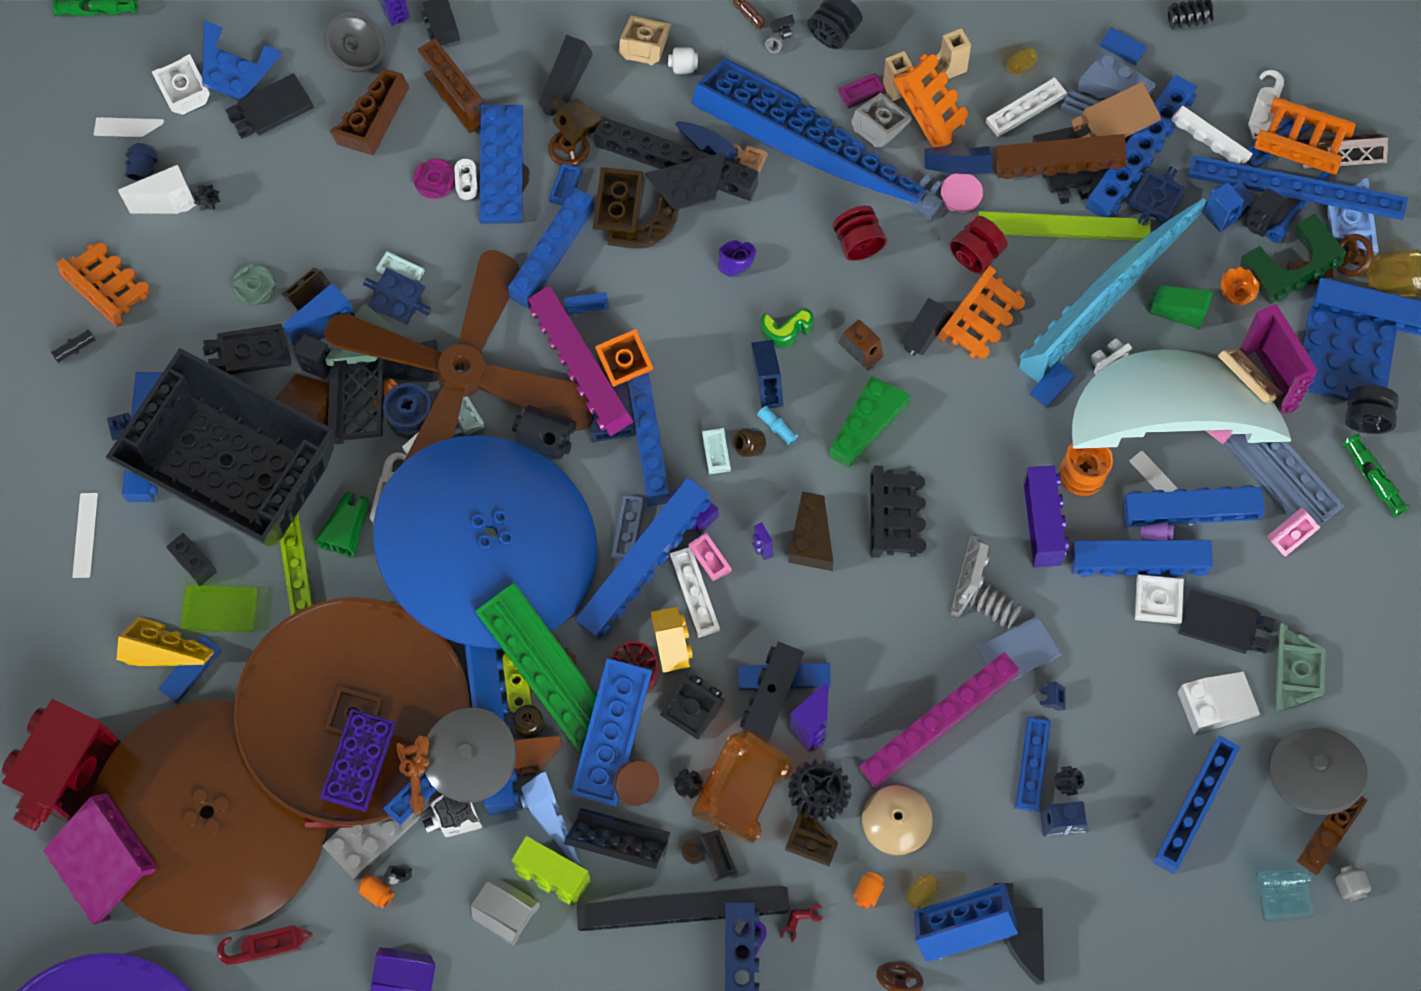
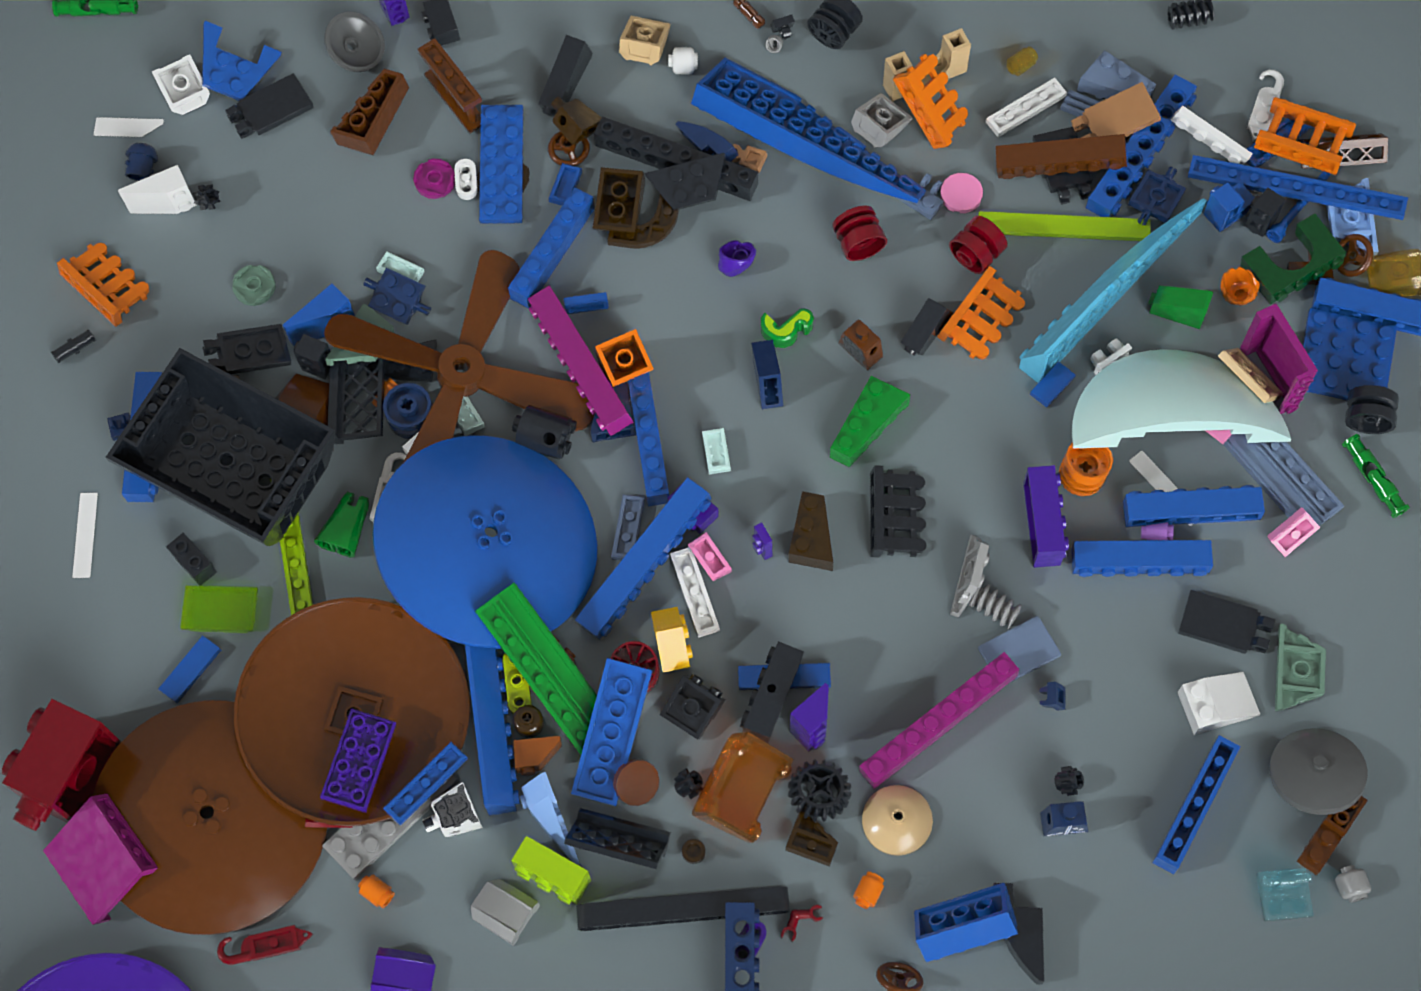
yellow wedge [116,617,214,666] -> none
dark brown panel [281,267,331,311] -> none
black tile [383,865,412,884] -> none
dark orange piece [397,736,429,814] -> none
dark grey dish [424,708,517,803] -> none
black tile [697,829,737,881] -> none
dark brown head [733,428,766,457] -> none
medium azure pin [757,406,798,446] -> none
magenta tile [838,73,885,109] -> none
clear yellow brick [904,874,939,910] -> none
dark blue slope [924,144,992,174] -> none
blue tile [1015,717,1051,812] -> none
blue tile [1100,27,1147,66] -> none
white plate [1135,574,1184,624] -> none

